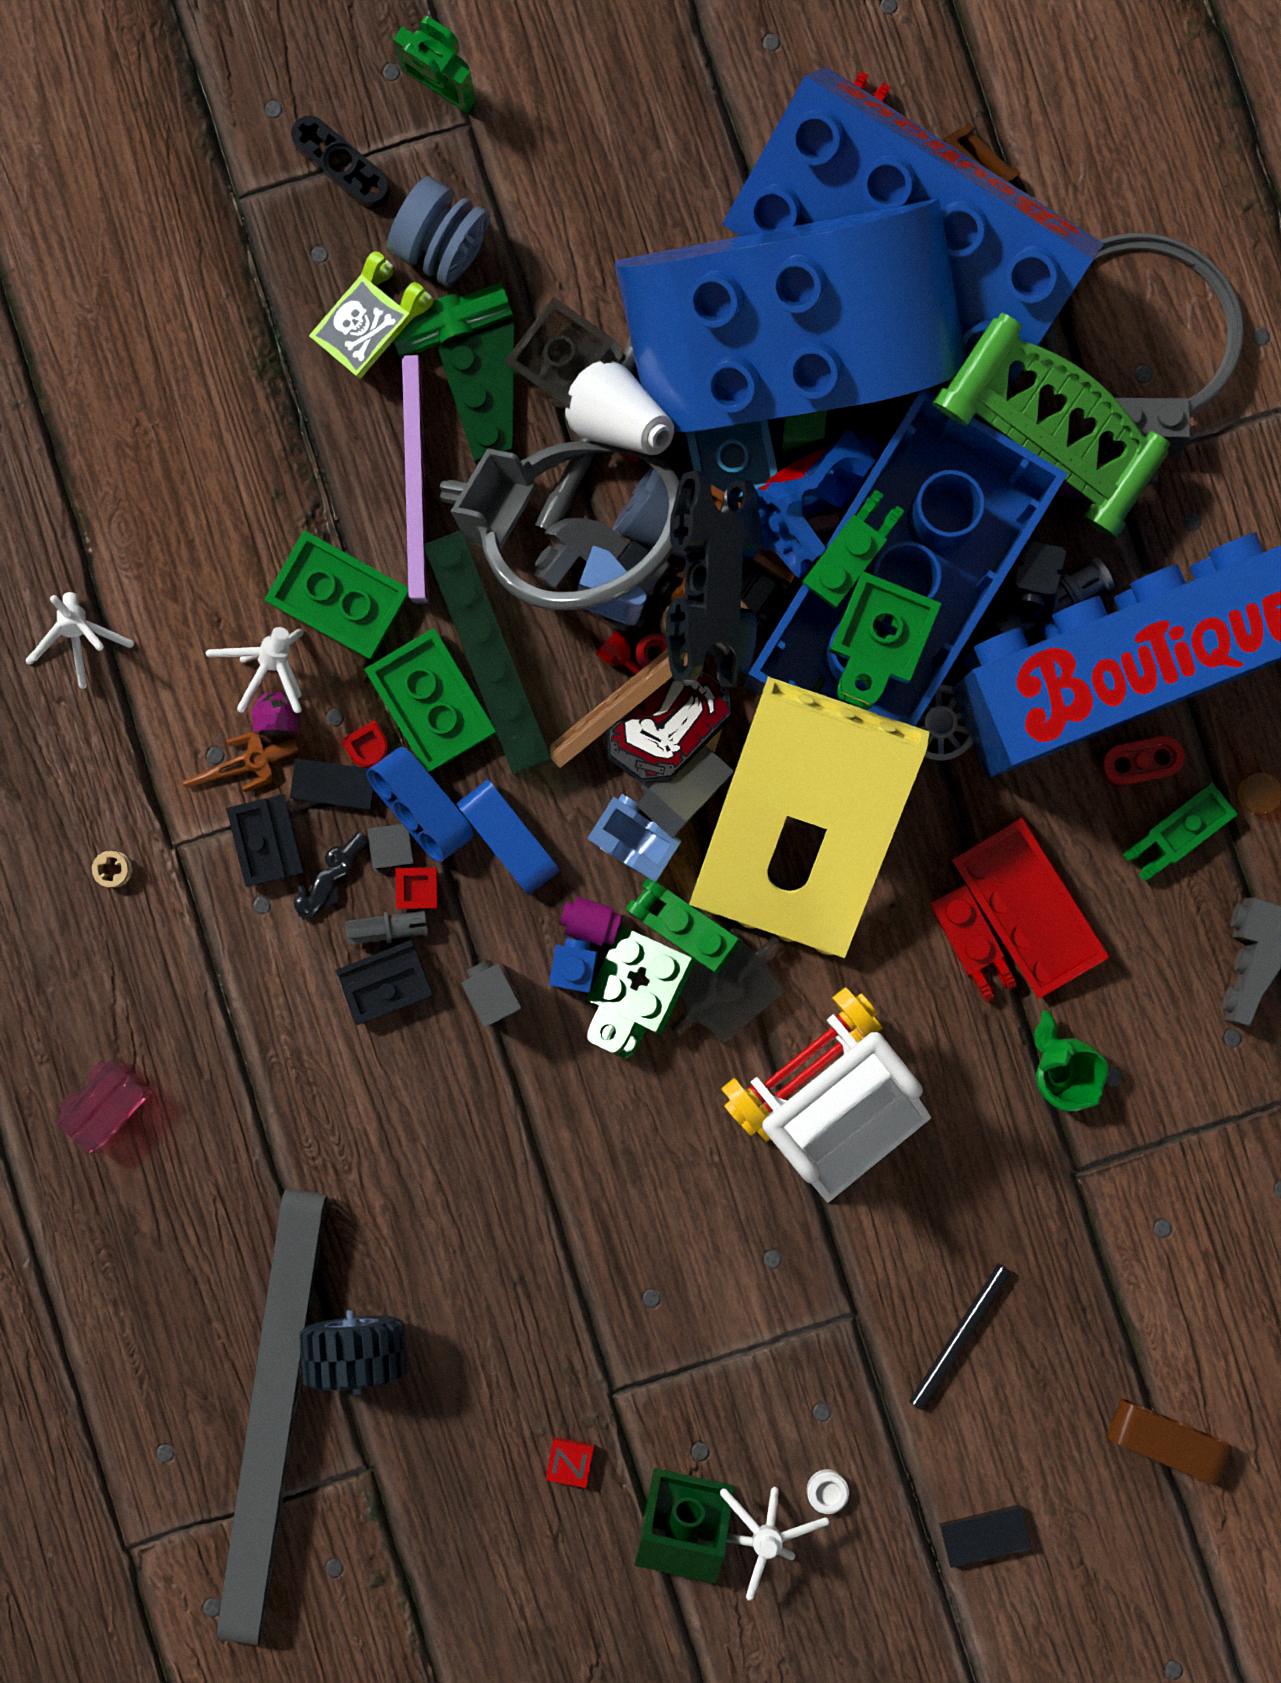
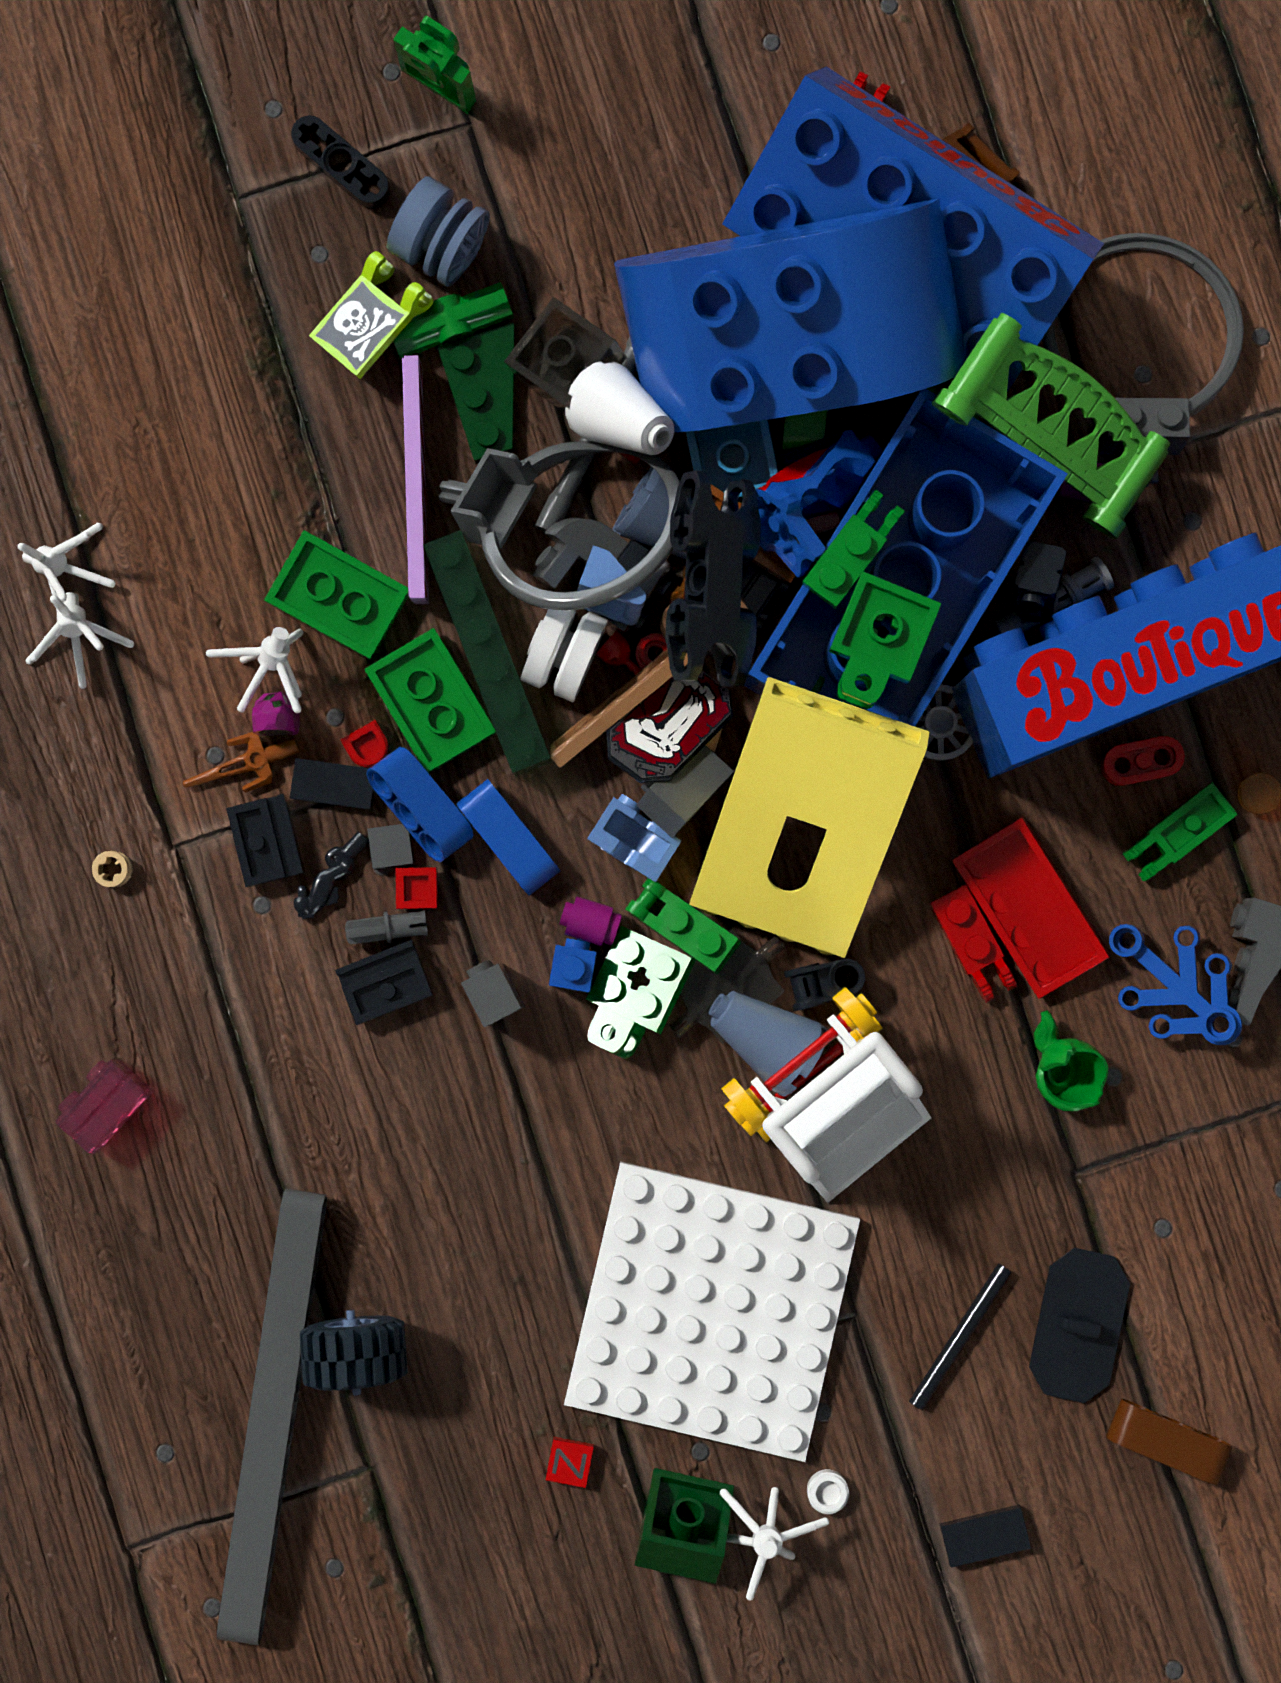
none -> white plant [18,523,116,611]
none -> white wheel [521,609,608,702]
none -> white plate [564,1161,860,1462]
none -> sand blue cone [709,991,827,1097]
none -> black piece [784,959,865,1011]
none -> black shield [1029,1247,1130,1403]
none -> blue plant [1109,924,1242,1045]

